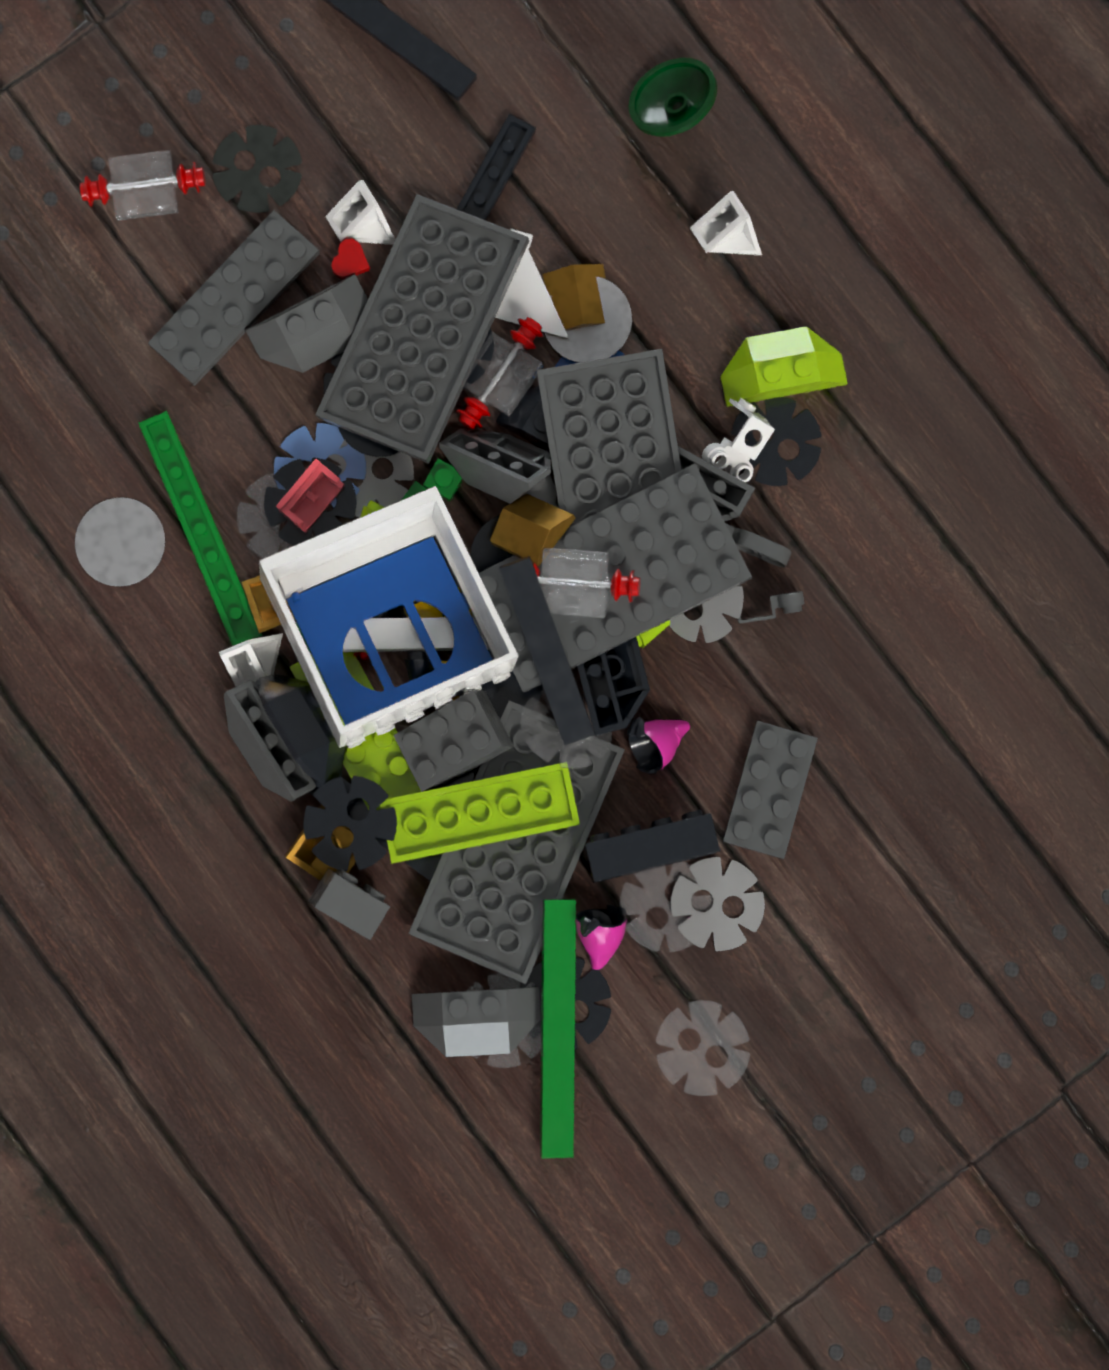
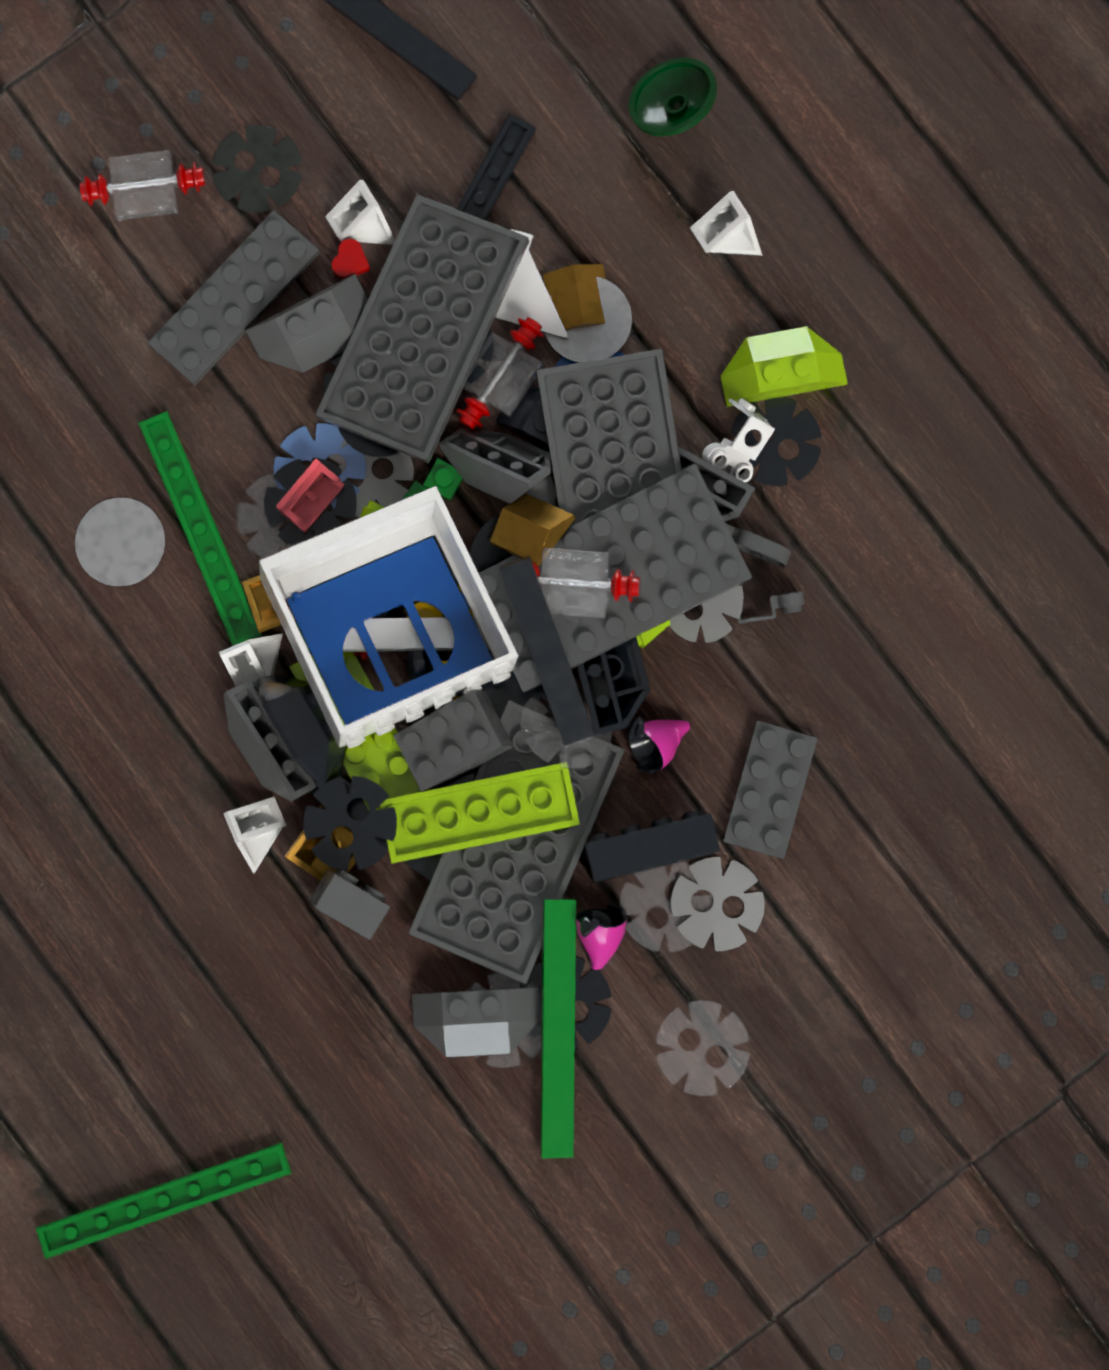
none -> green tile [36,1142,292,1259]
none -> white slope [224,797,286,874]

